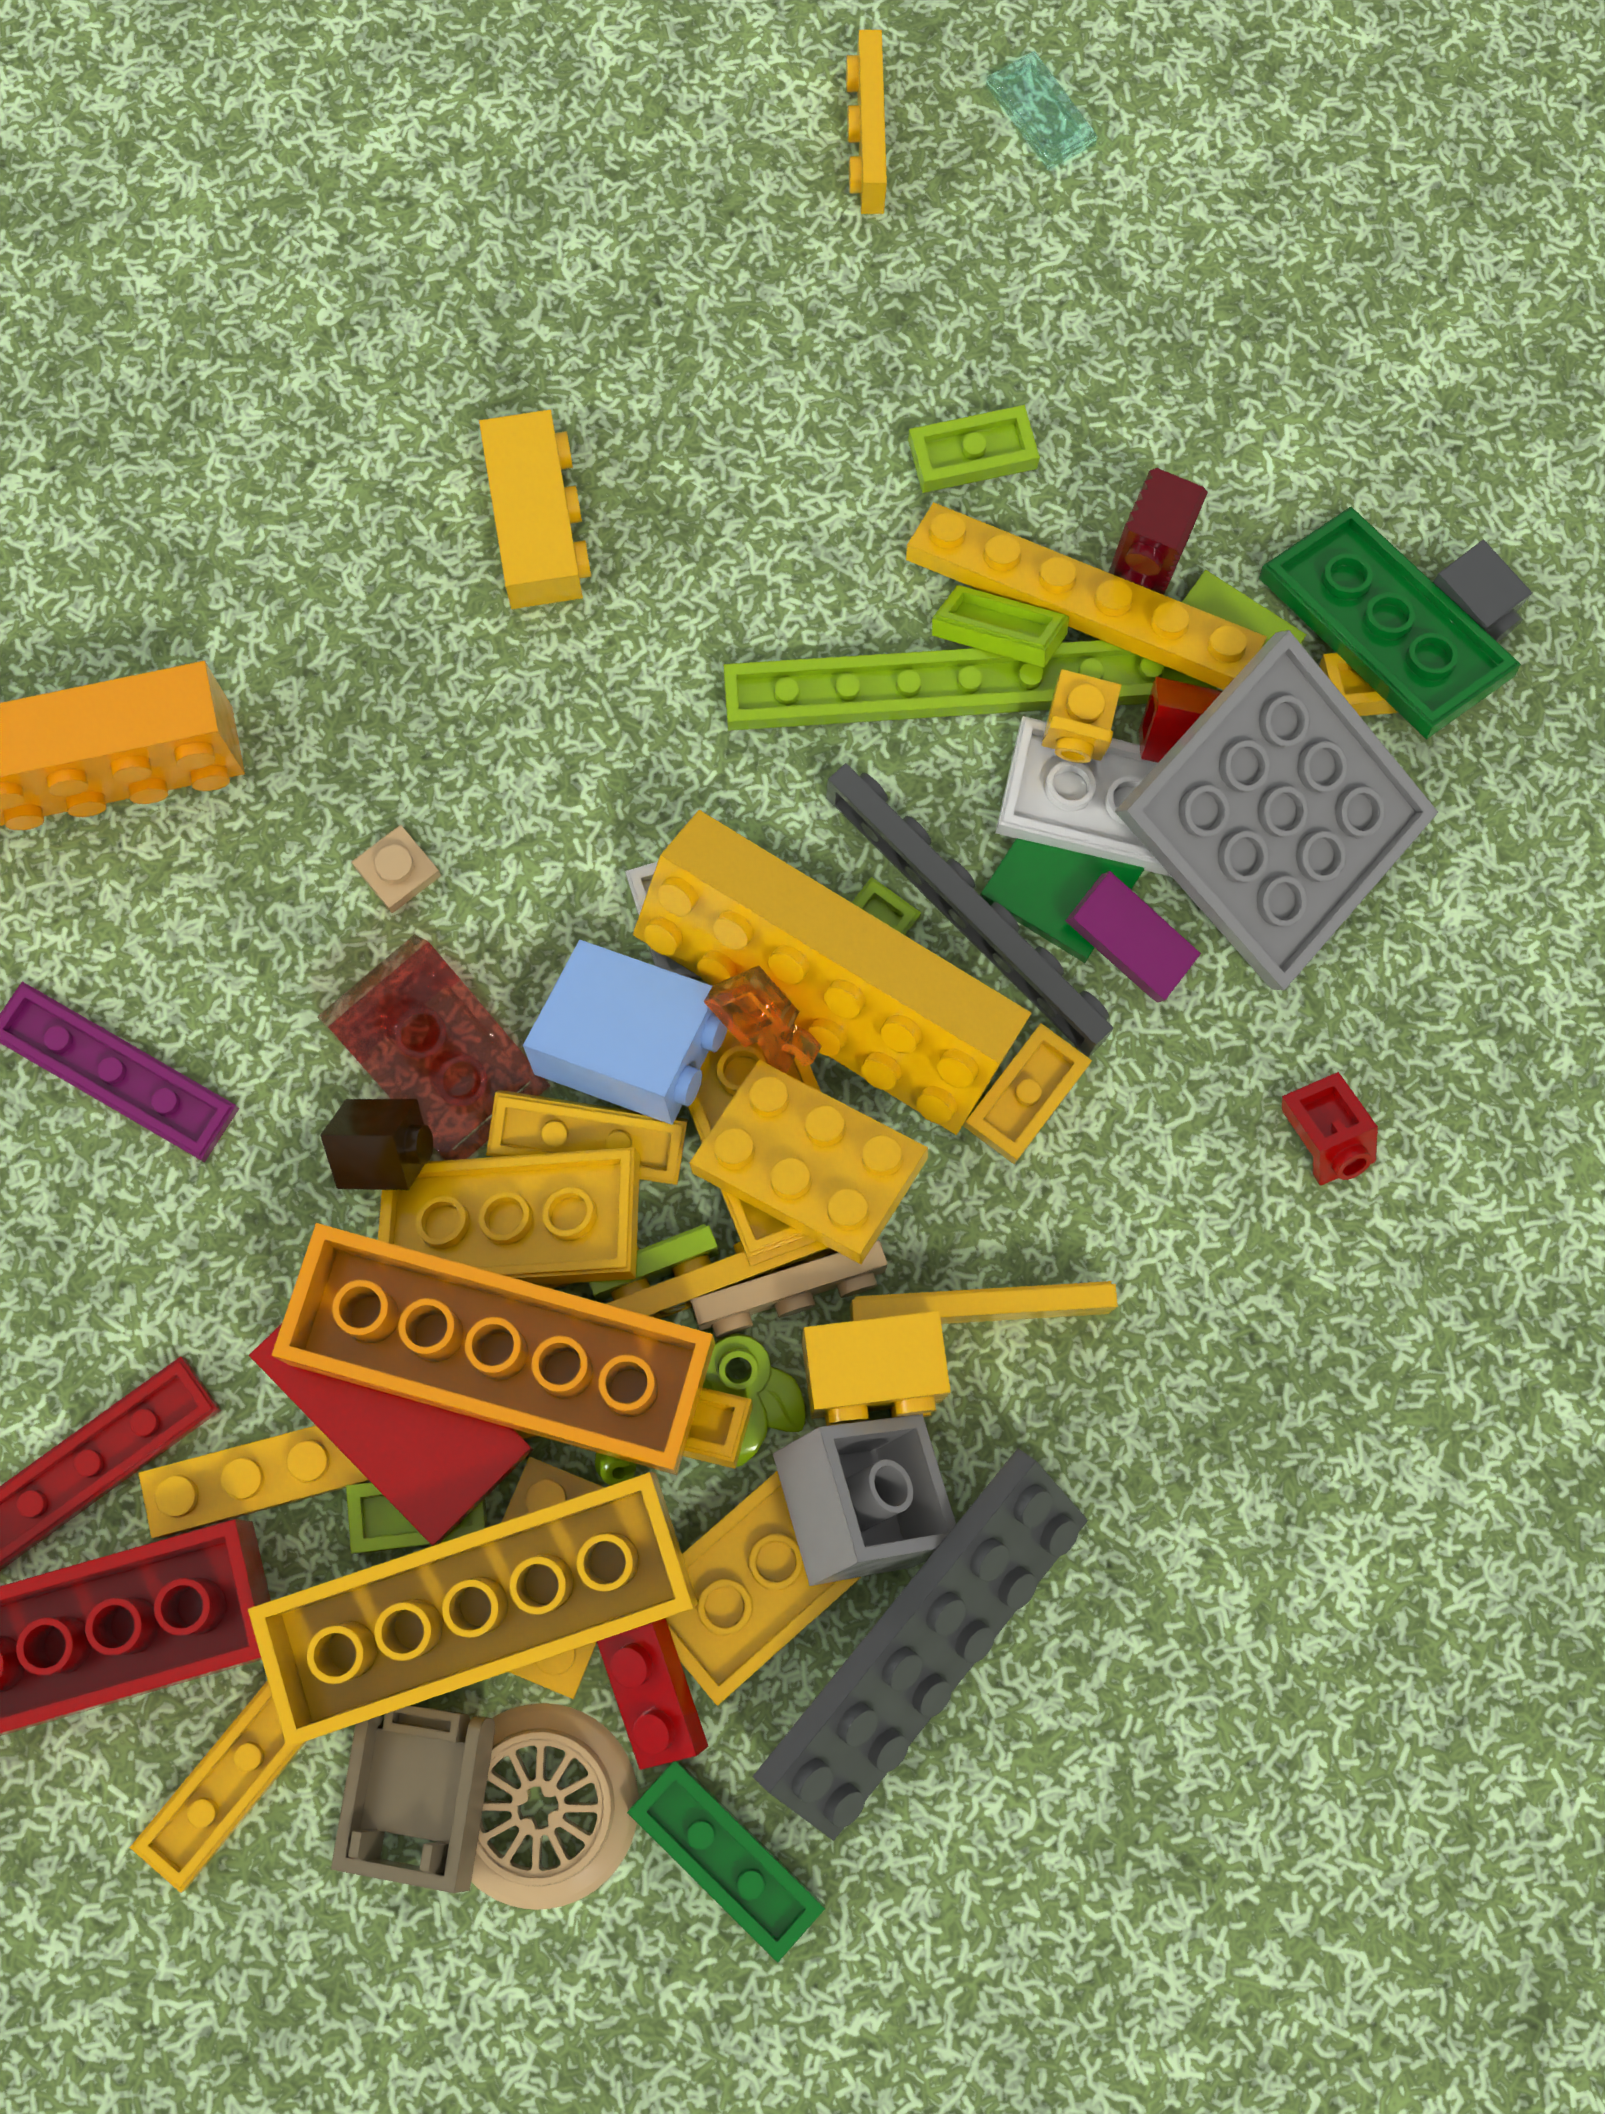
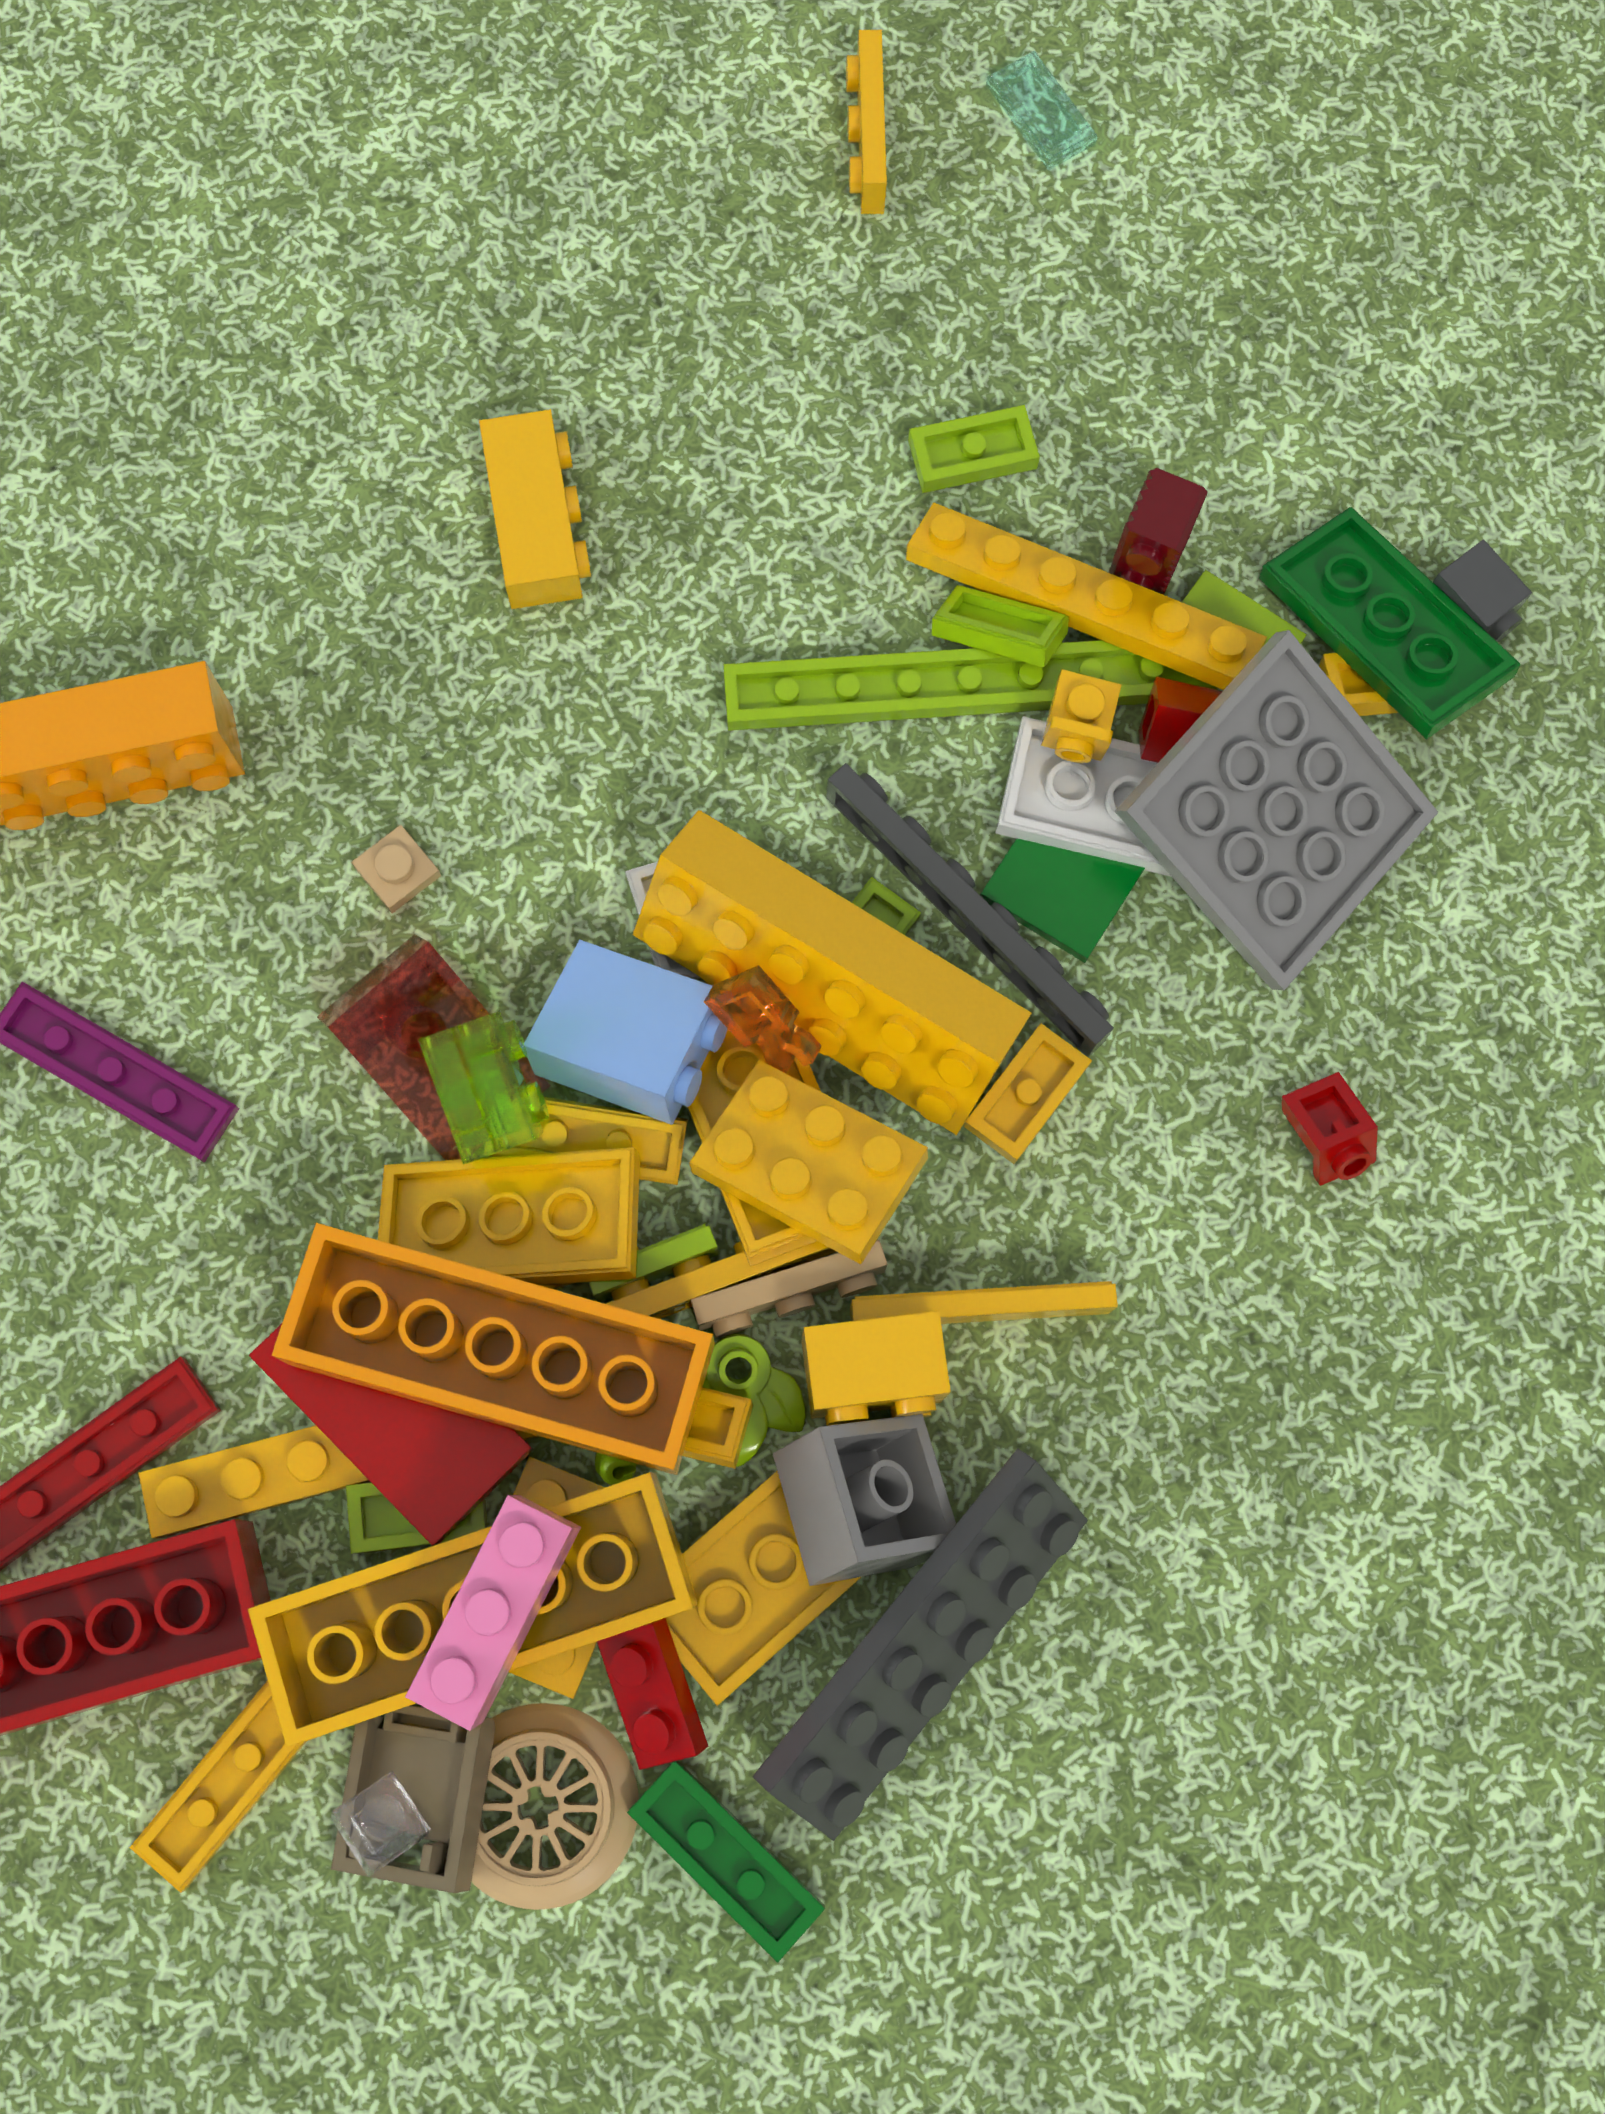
dark brown brick [320,1099,433,1190] -> none
magenta tile [1065,871,1201,1003] -> none
none -> clear plate [331,1771,431,1877]
none -> bright pink brick [405,1495,581,1731]
none -> clear neon green brick [418,1010,549,1164]

